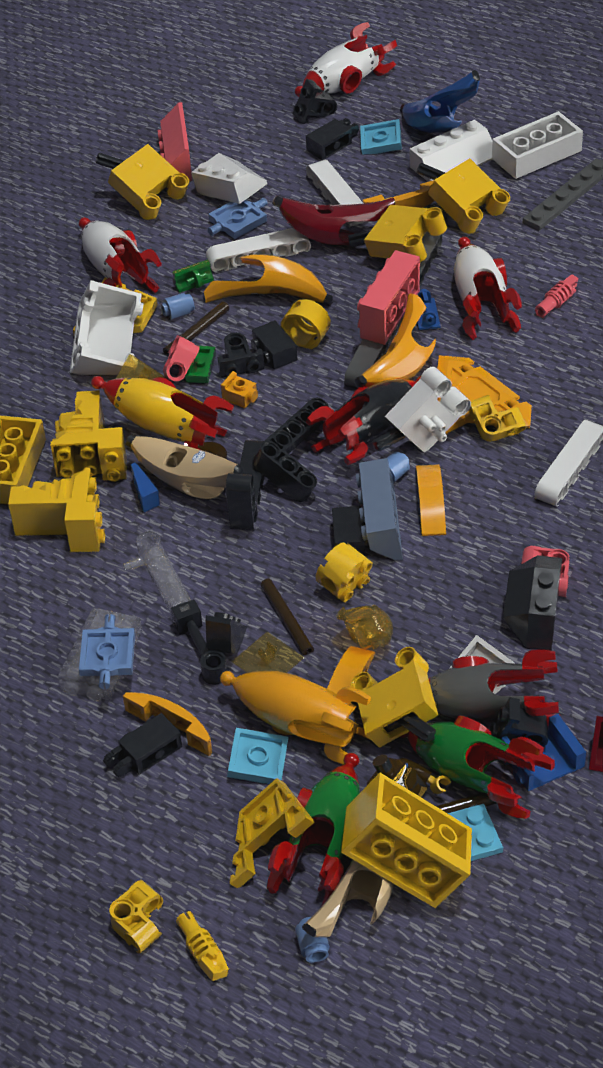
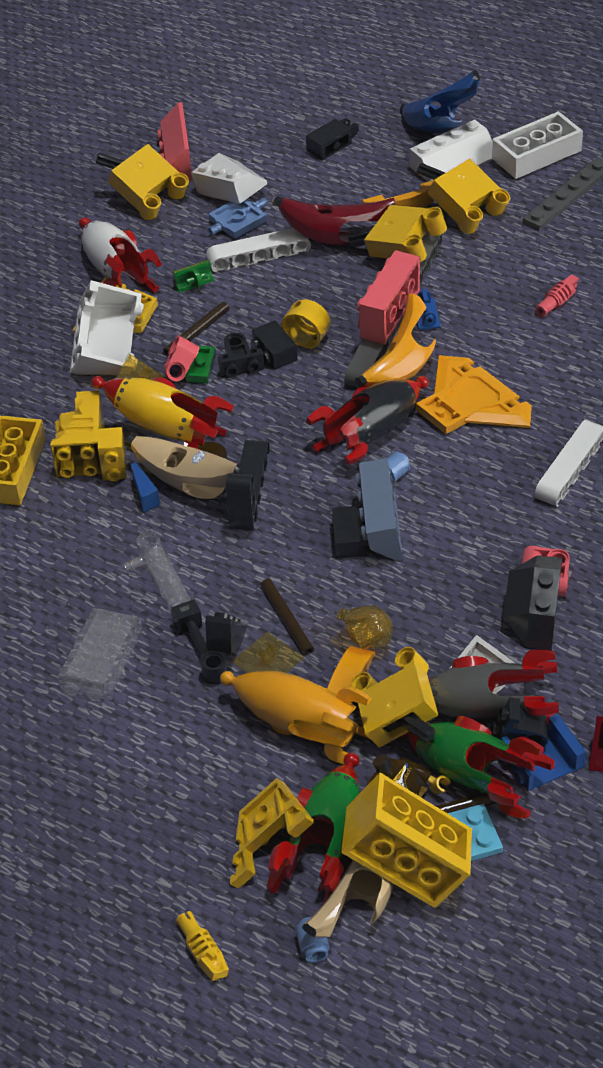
yellow brick [8,467,105,552] -> none
medium blue plate [79,614,135,689] -> none
black hinge [103,713,182,777] -> none
yellow piece [109,880,163,954] -> none
light orange slope [123,692,212,756] -> none
medium blue brick [161,293,195,320] -> none
light orange piece [204,254,333,306] -> none
light orange brick [221,371,258,408] -> none
medium azure plate [227,728,288,784] -> none
black beam [252,397,329,502] -> none
black pin [292,79,338,124] -> none
piece [295,22,397,97] -> none
white beam [306,159,367,227] -> none
yellow brick [316,542,373,603] -> none
medium azure plate [360,119,402,154] -> none
white piece [373,367,471,452] -> none
light orange slope [416,464,446,536] -> none
piece [454,237,522,340] -> none
yellow piece [469,395,527,442] -> none

